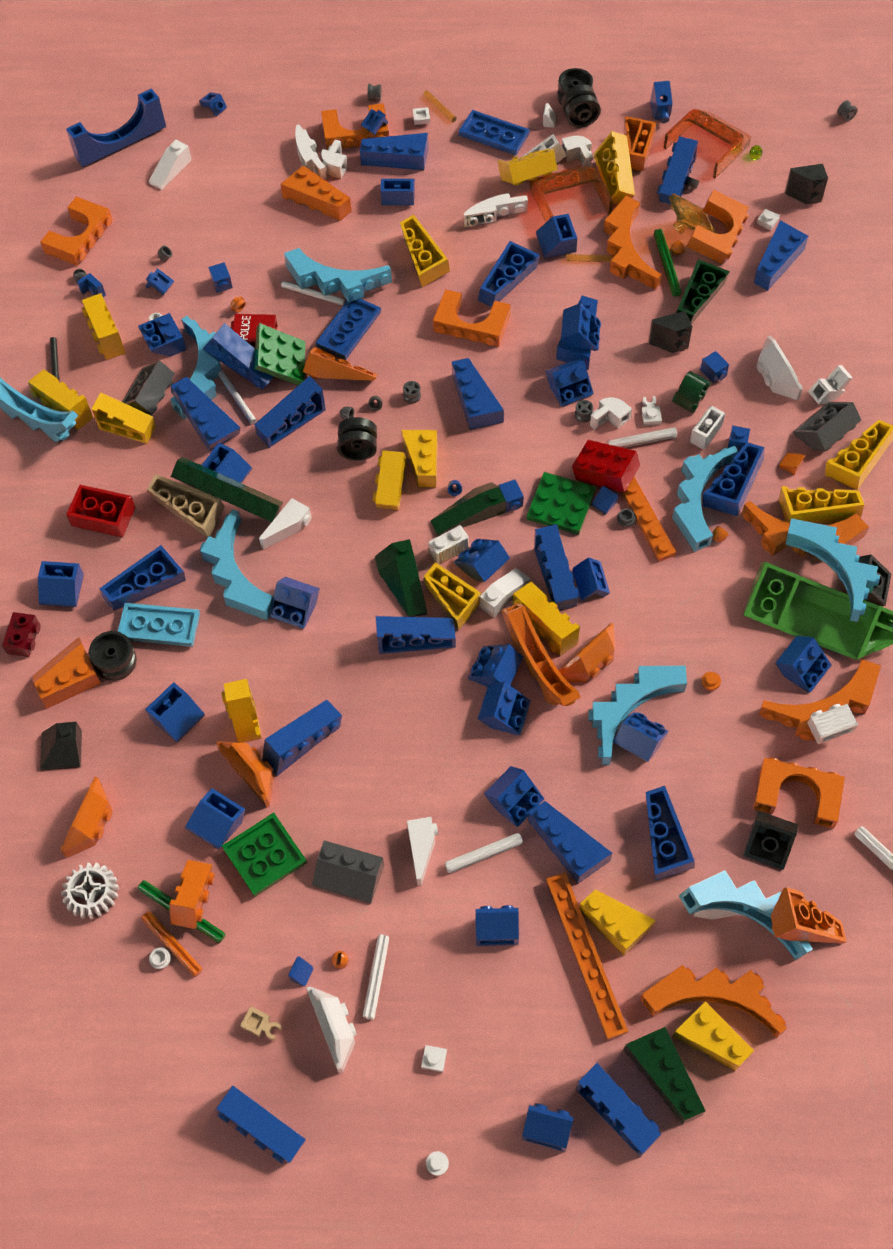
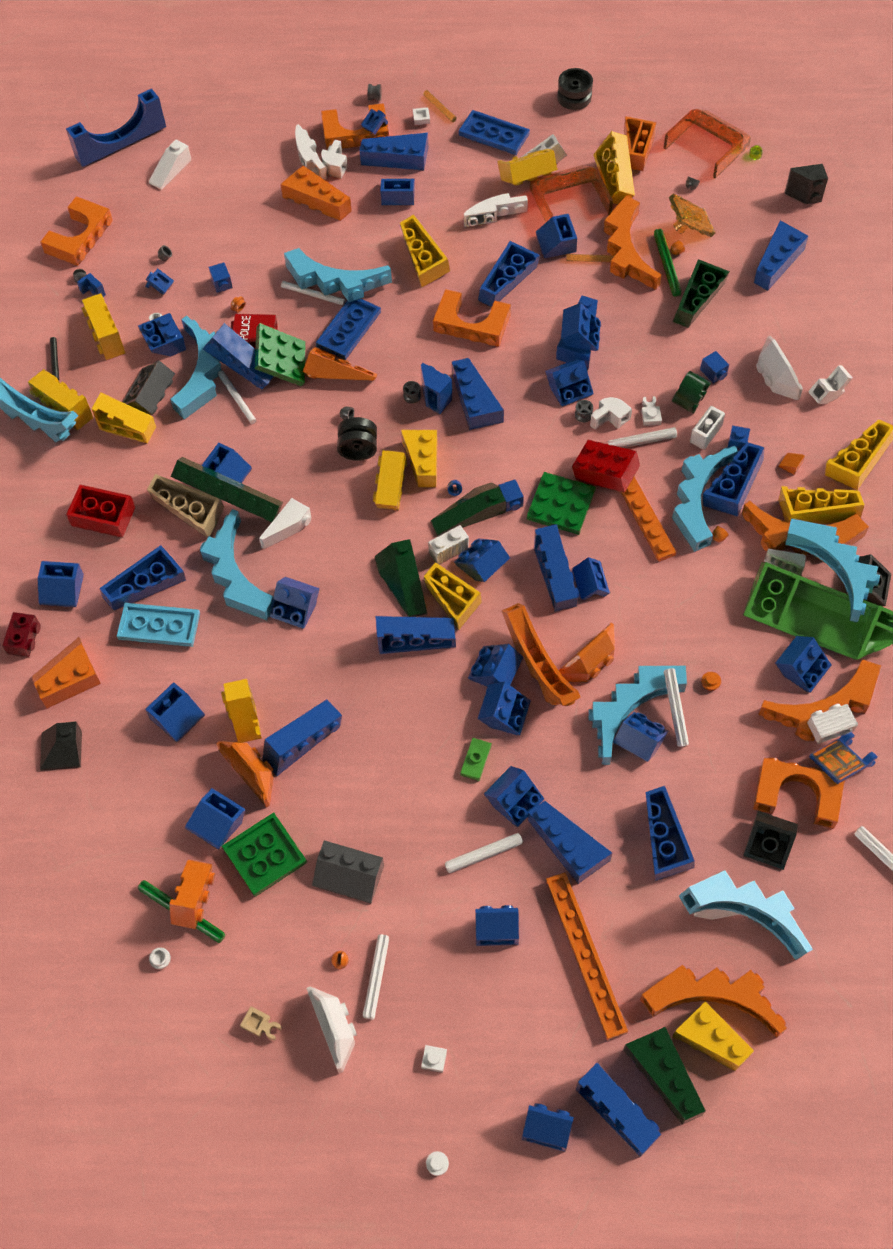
orange wedge [60,776,113,858] -> none
white gear [61,863,119,919] -> none
pearl dark grey wheel [89,631,137,681] -> none
orange axle [142,911,202,977] -> none
blue wedge [171,377,241,451] -> none
blue bracket [199,92,227,116] -> none
blue wedge [215,1086,306,1164] -> none
blue wedge [254,376,326,448] -> none
blue slope [288,956,313,986] -> none
dark grey hinge [368,396,382,411] -> none
white slope [407,817,438,886] -> none
white slope [480,568,531,618] -> none
yellow wedge [512,582,580,656] -> none
white slope [543,103,557,128] -> none
pearl dark grey wheel [562,85,601,128] -> none
white brick [562,136,593,170] -> none
yellow wedge [580,889,656,956] -> none
blue slope [591,486,618,514] -> none
dark grey plate [617,509,636,527] -> none
pearl dark grey slope [648,311,693,353] -> none
blue torso [650,81,673,123] -> none
blue wedge [657,136,698,206] -> none
orange arch [686,189,749,264] -> none
white plate [757,209,780,231] -> none
orange wedge [771,887,847,944] -> none
dark grey slope [793,402,861,451] -> none
dark grey wheel [837,100,858,121] -> none
none -> blue slope [421,363,452,414]
none -> bright green plate [460,738,492,781]
none -> white axle [664,668,689,747]
none -> white slope [764,549,806,576]
none -> flag [809,732,878,784]

